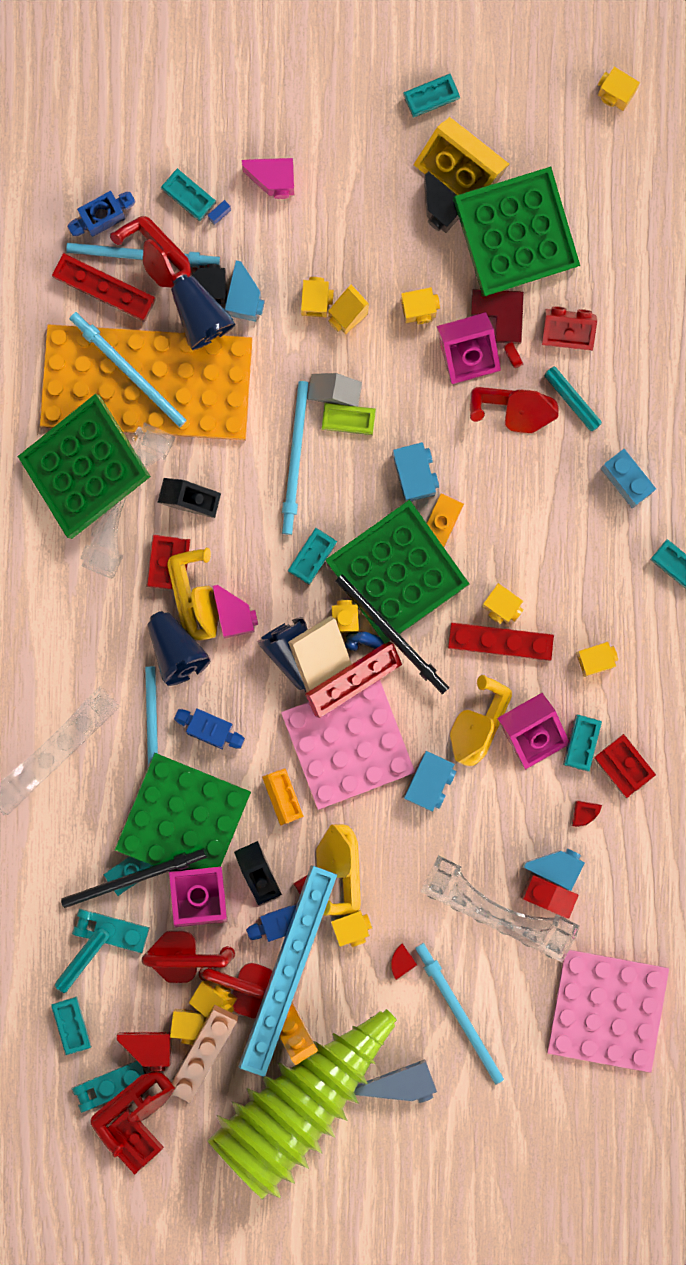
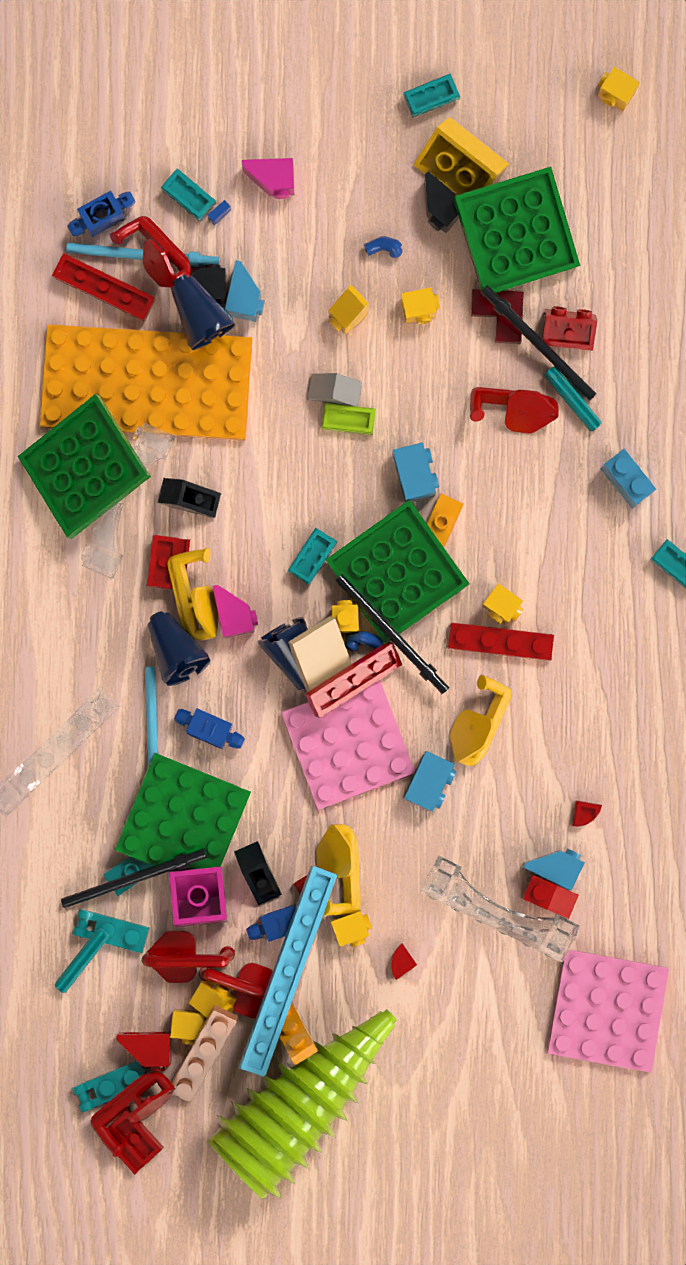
teal plate [51,996,92,1055] -> none
medium azure bar [69,312,187,427] -> none
light orange plate [262,768,304,826] -> none
medium azure bar [282,381,308,535] -> none
yellow brick [301,277,334,317] -> none
sand blue slope [354,1059,437,1103] -> none
medium azure bar [415,943,504,1085] -> none
dark pink slope [437,313,501,384] -> none
dark pink slope [497,692,569,770] -> none
red tile [503,342,524,369] -> none
teal plate [563,714,602,772] -> none
yellow brick [576,642,618,677] -> none
red plate [593,734,656,798] -> none
none -> blue arm [364,236,403,258]
none -> black bar [480,285,597,401]

